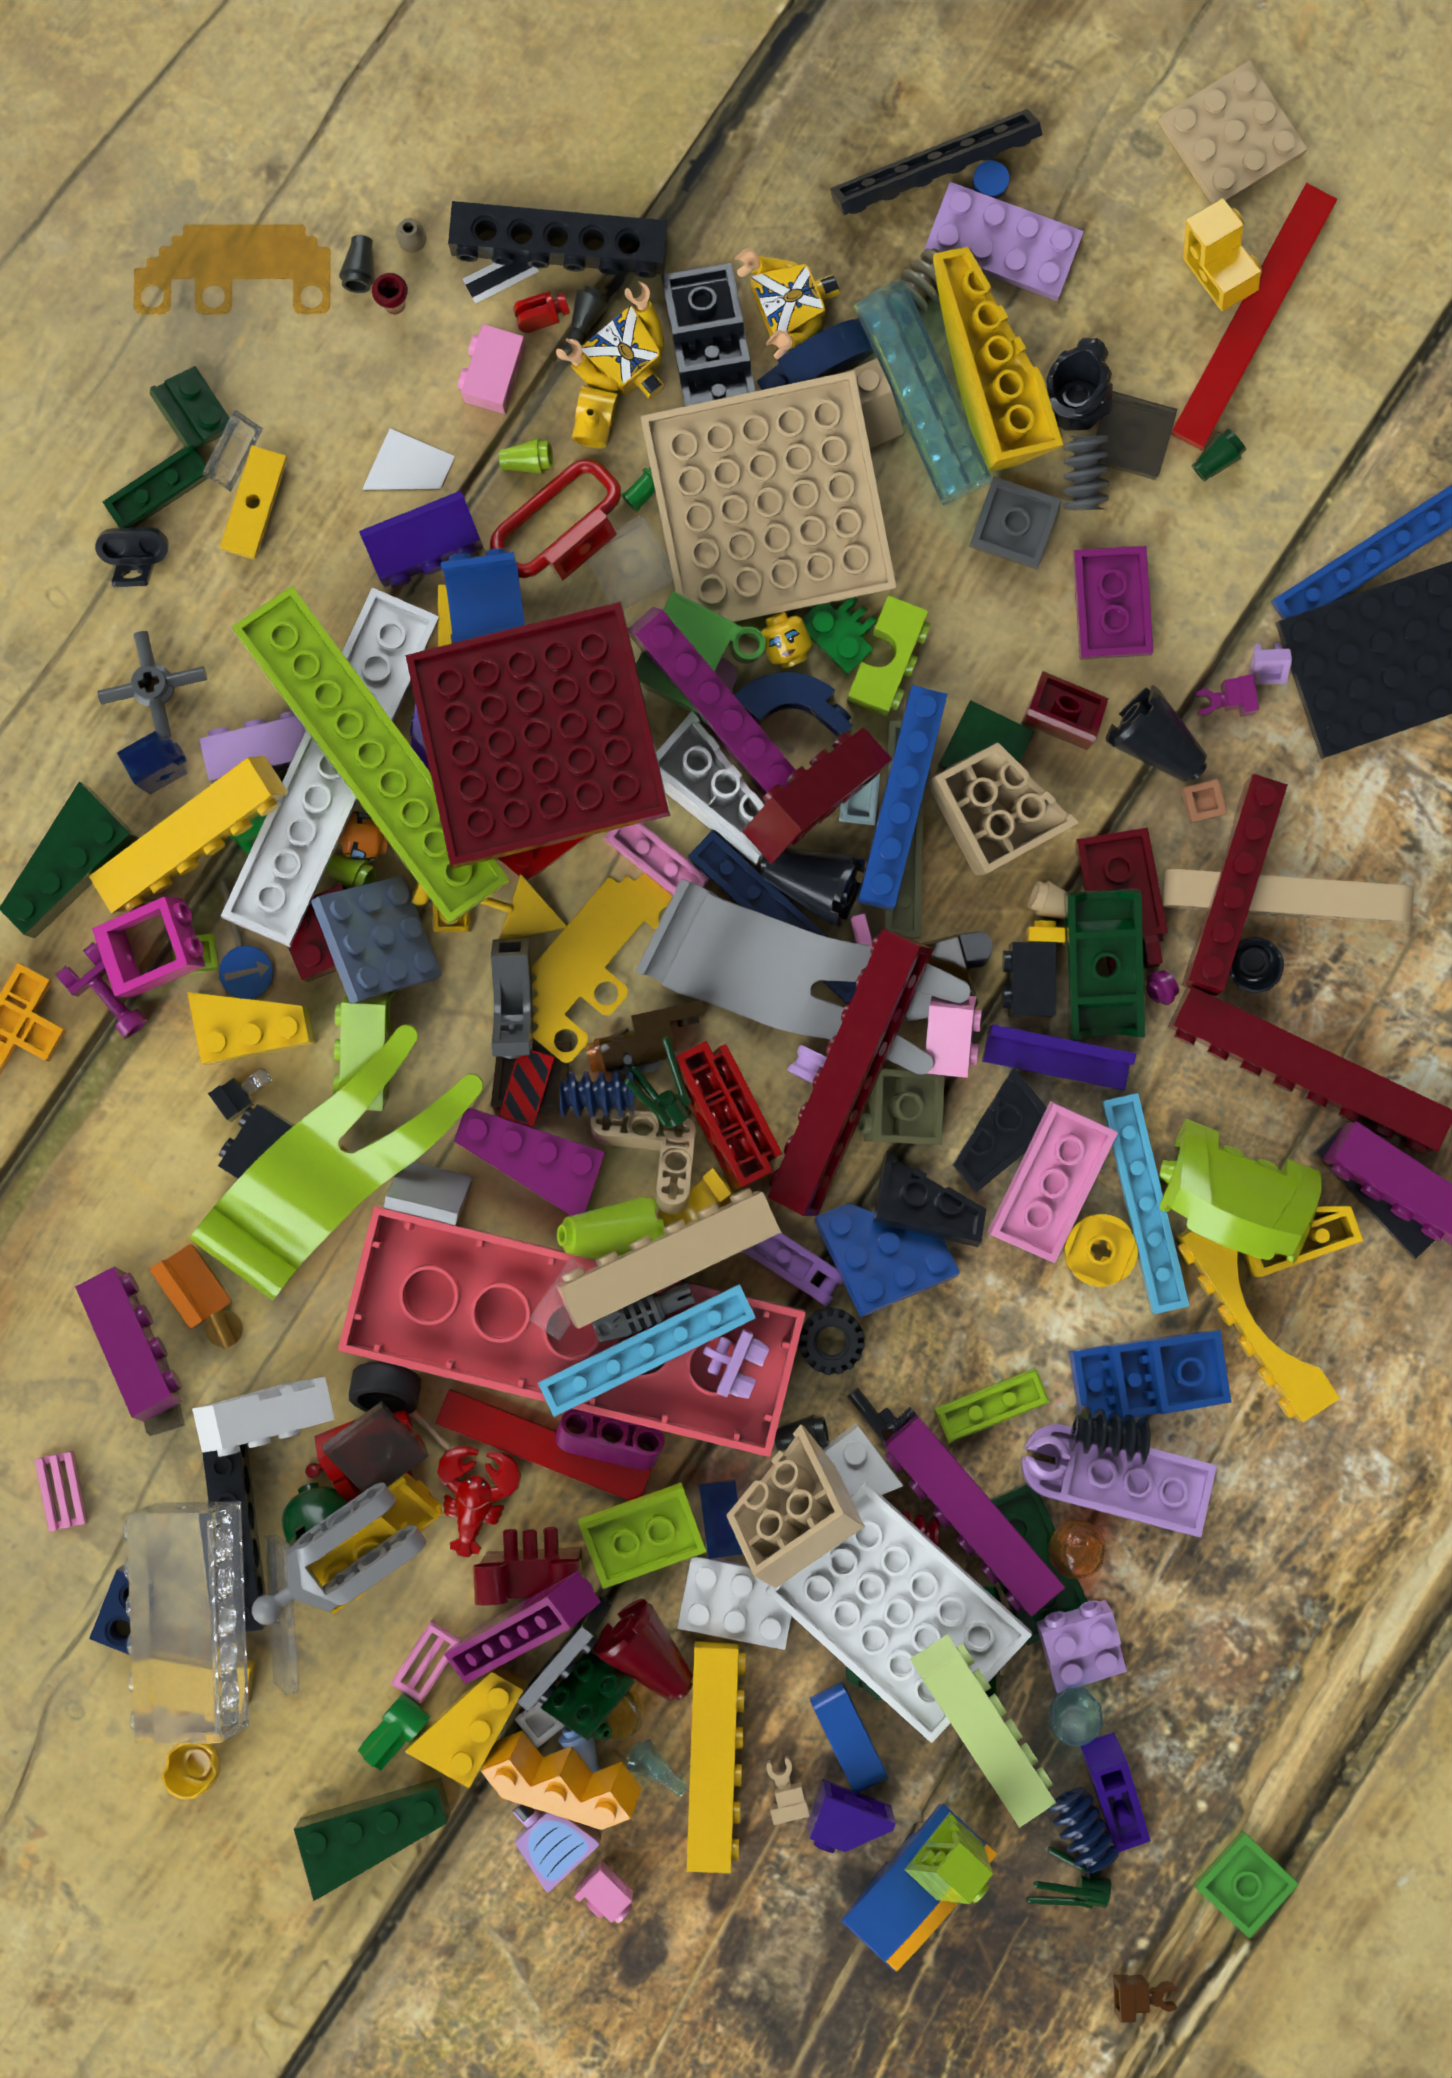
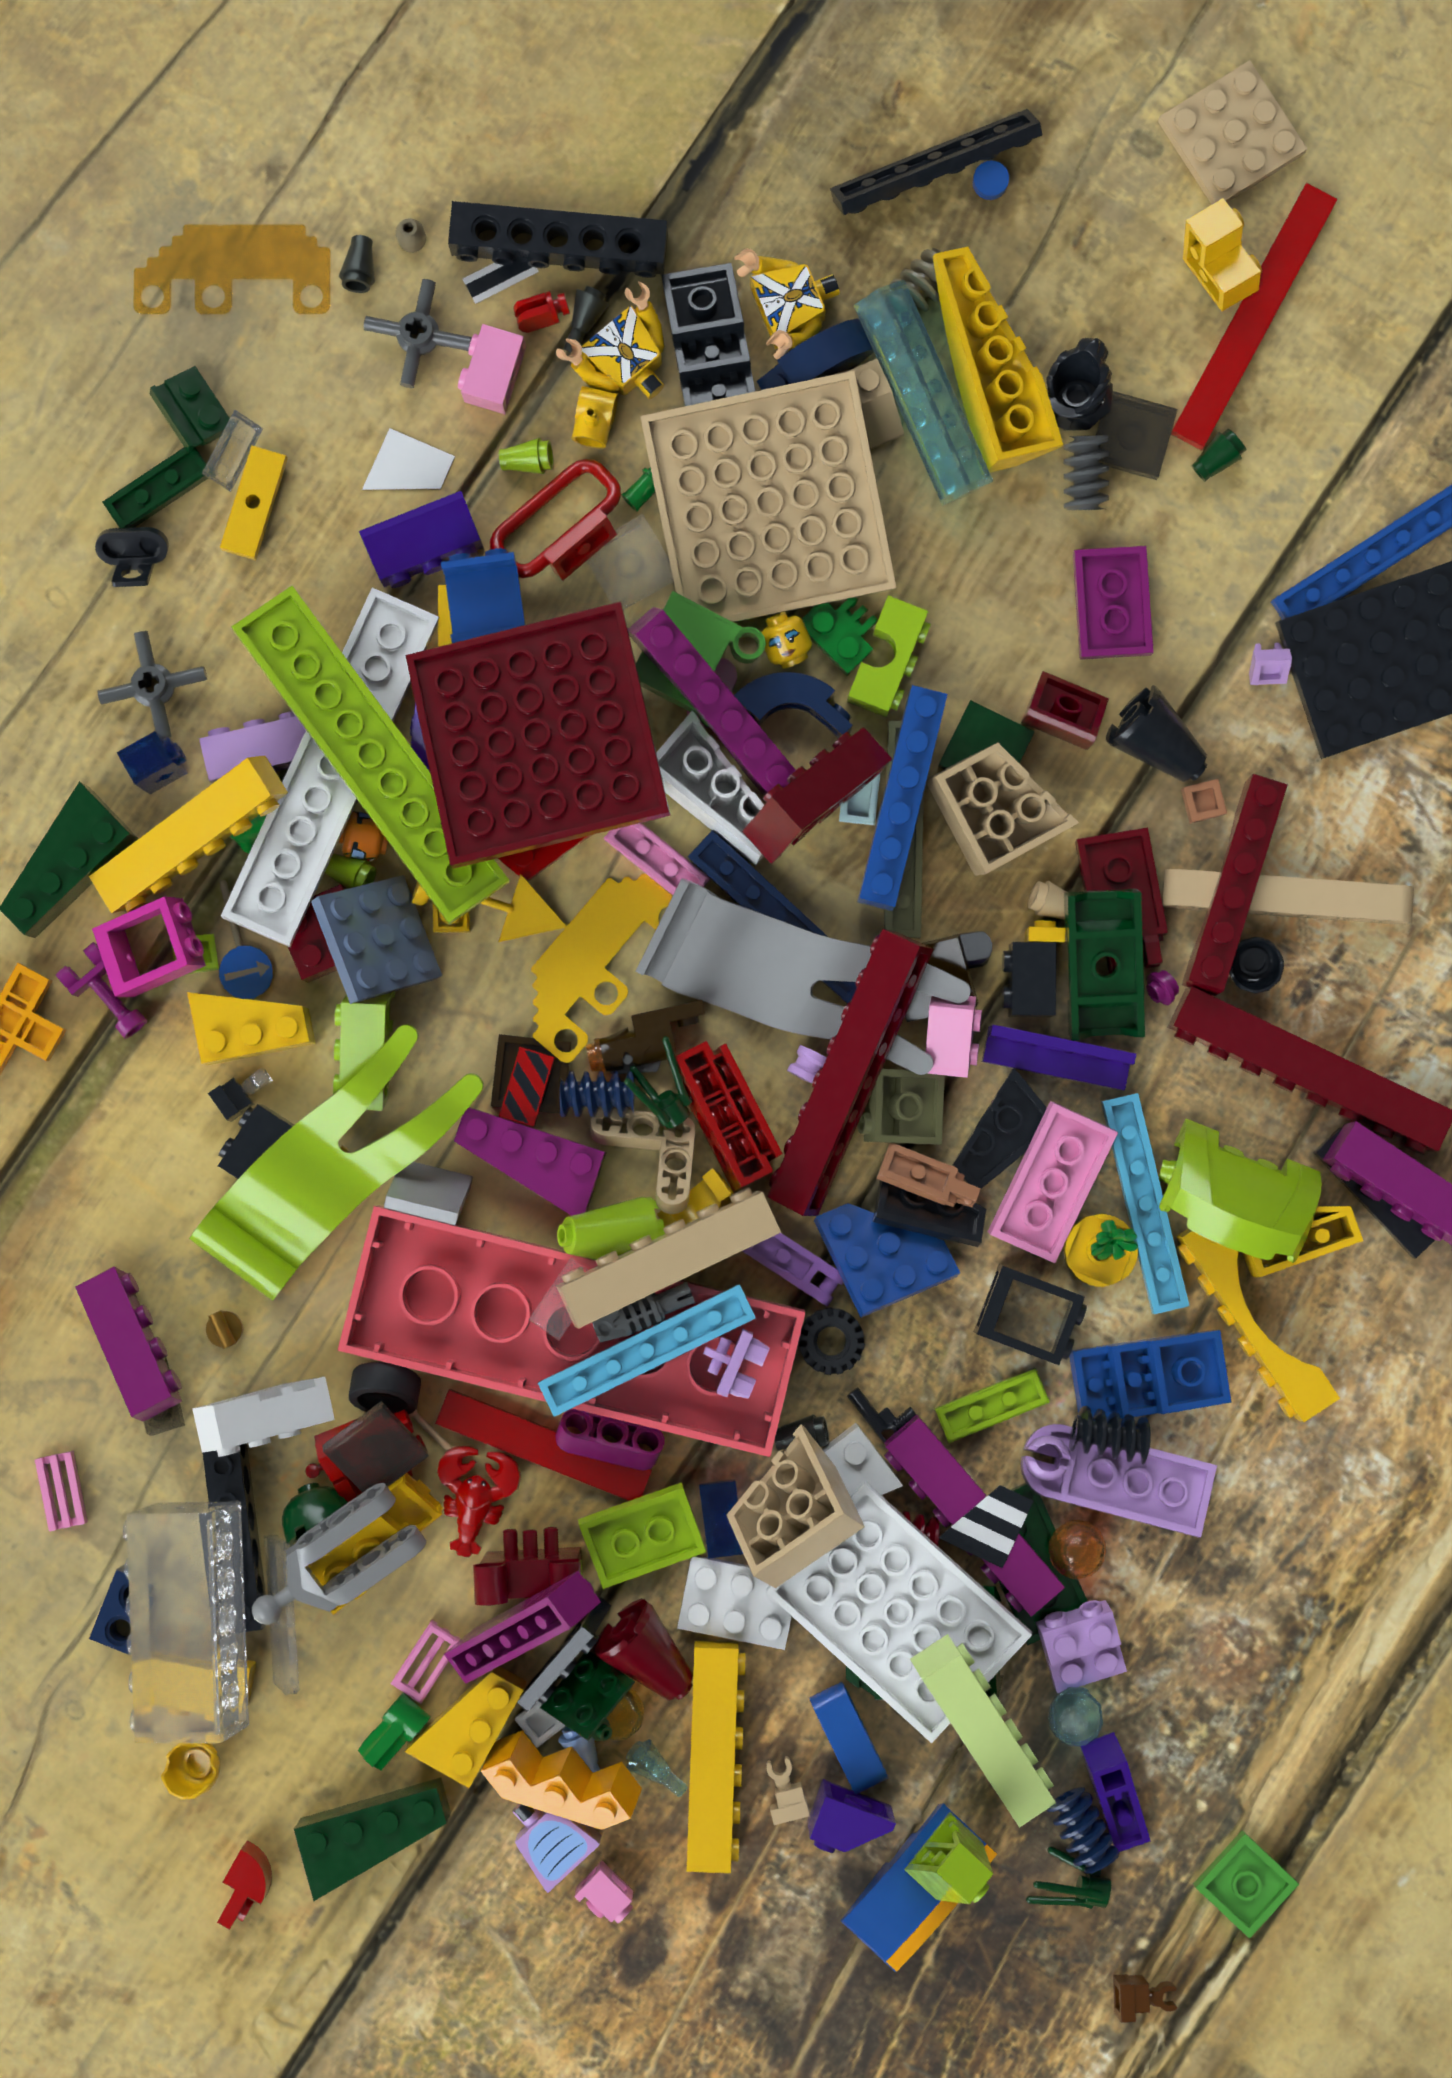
orange panel [149,1244,232,1329] -> none
dark red cone [372,273,408,315] -> none
dark grey arch [491,938,533,1059] -> none
black cone [760,848,865,927] -> none
bright pink tile [850,913,872,946] -> none
lavender plate [924,182,1084,301] -> none
dark grey plate [969,476,1062,570] -> none
magenta piece [1194,674,1259,717] -> none
none -> red brick [217,1840,272,1930]
none -> dark grey bar [364,279,472,388]
none -> nougat hinge [876,1143,981,1208]
none -> sticker [938,1485,1034,1568]
none -> black window [973,1264,1087,1365]
none -> green plant [1091,1220,1138,1260]

